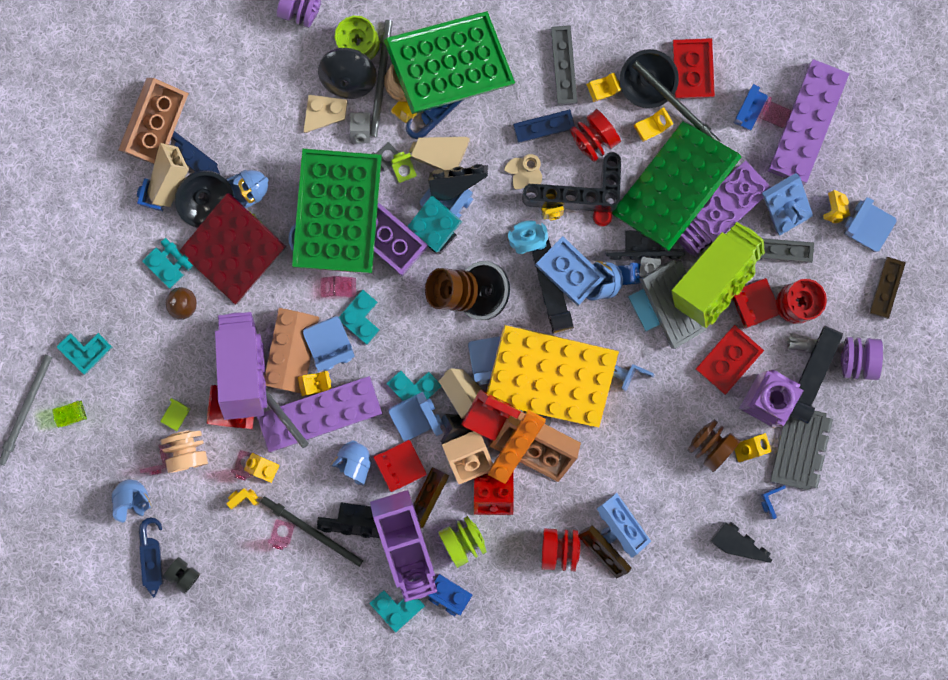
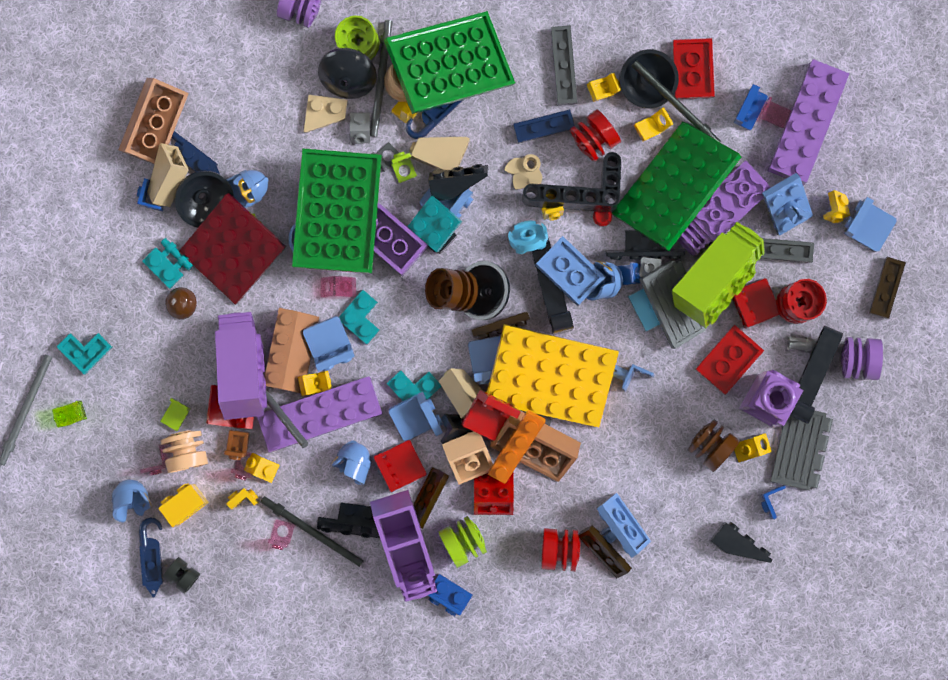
teal plate [369,590,425,633] -> none
none -> yellow brick [158,483,209,528]
none -> dark orange bracket [224,430,250,460]
none -> dark brown plate [471,311,530,340]

